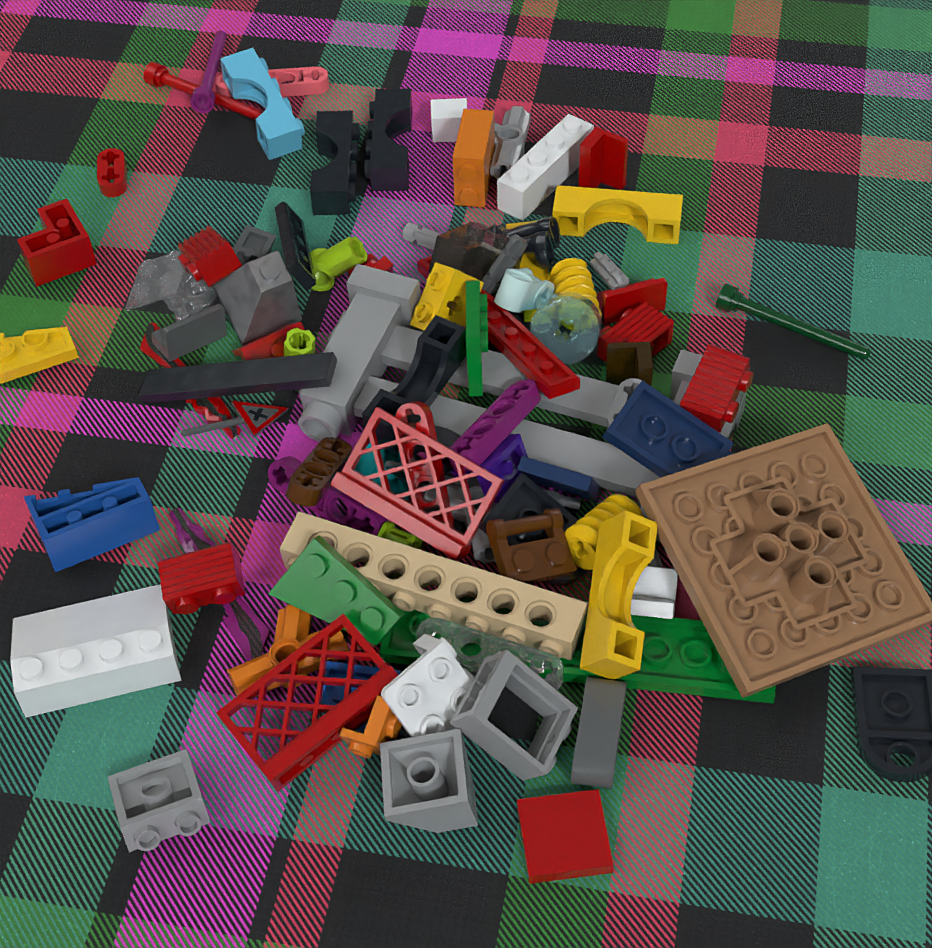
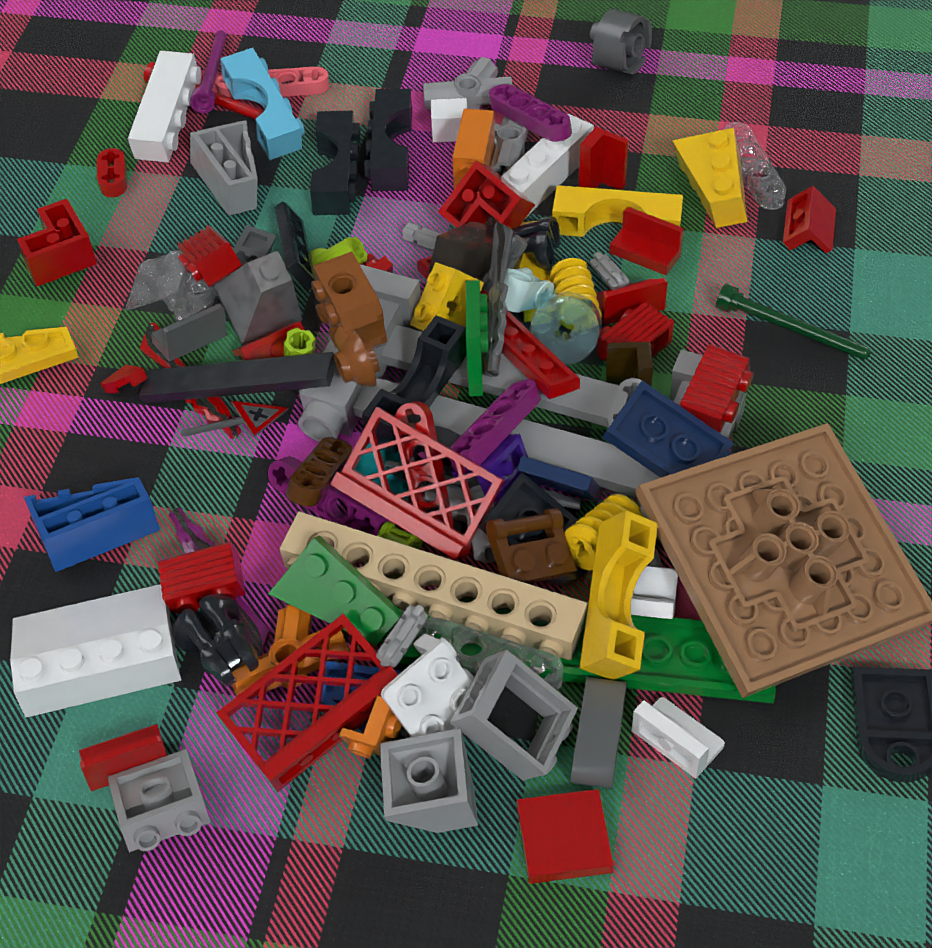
none -> red panel [79,724,167,792]
none -> red tile [100,364,147,393]
none -> white brick [128,51,201,162]
none -> black piece [172,594,259,686]
none -> light grey wedge [190,120,258,216]
none -> dark orange brick [311,251,388,387]
none -> light grey axle [376,605,428,668]
none -> light grey piece [423,57,512,110]
none -> red brick [438,160,536,235]
none -> flat silver sword [485,222,513,377]
none -> magenta beam [489,84,572,142]
none -> dark grey brick [590,9,652,74]
none -> red panel [609,207,683,276]
none -> white panel [632,697,724,779]
none -> yellow wedge [672,128,748,228]
none -> clear beam [724,122,787,210]
none -> red panel [783,186,836,253]

